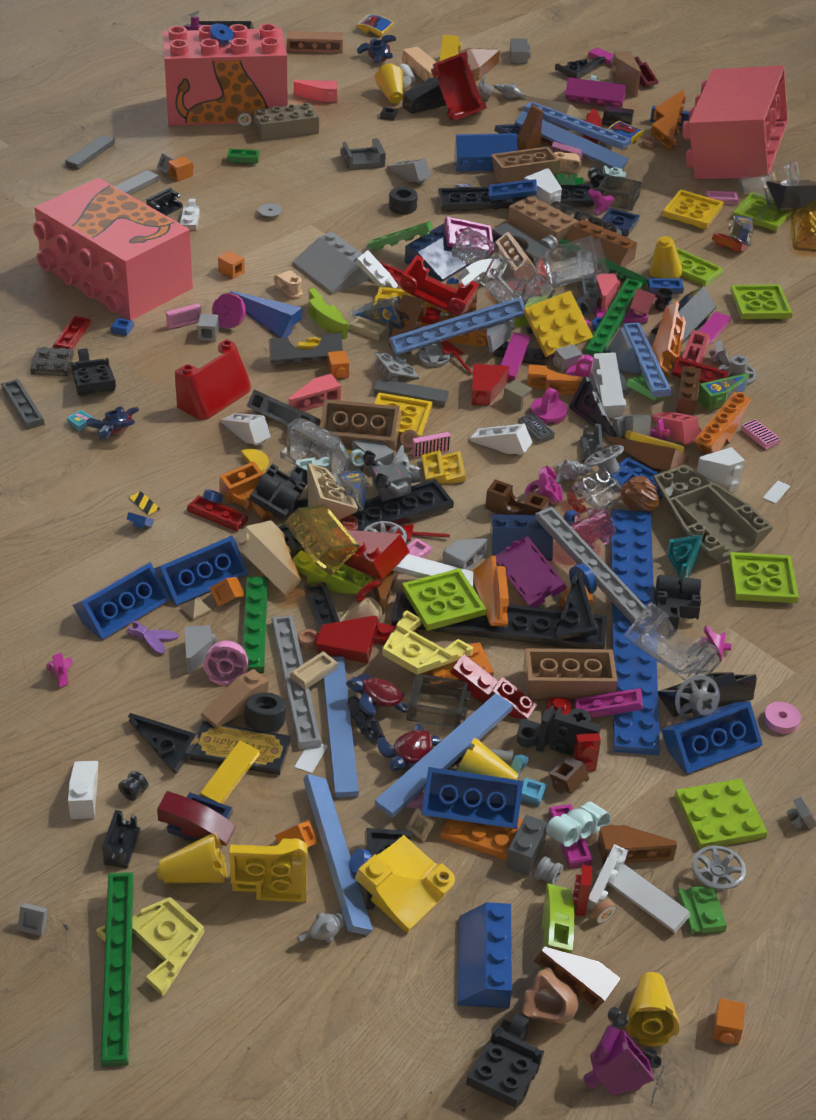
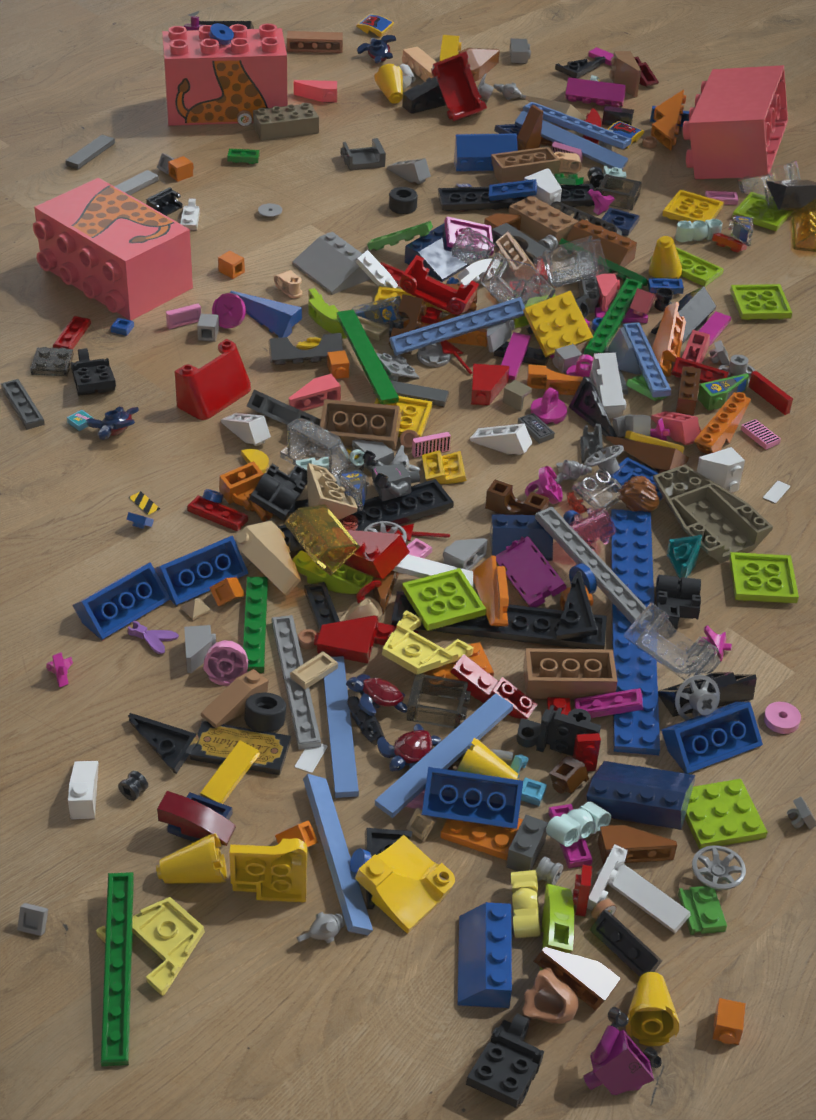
black hinge [102,810,141,868] -> none
black tile [380,107,398,121] -> none
none -> green tile [337,309,399,405]
none -> dark orange slope [484,213,521,230]
none -> light yellow piece [511,870,541,938]
none -> dark blue slope [587,761,695,830]
none -> black plate [590,910,662,977]
none -> light aqua piece [675,219,723,242]
none -> red tile [748,371,793,415]

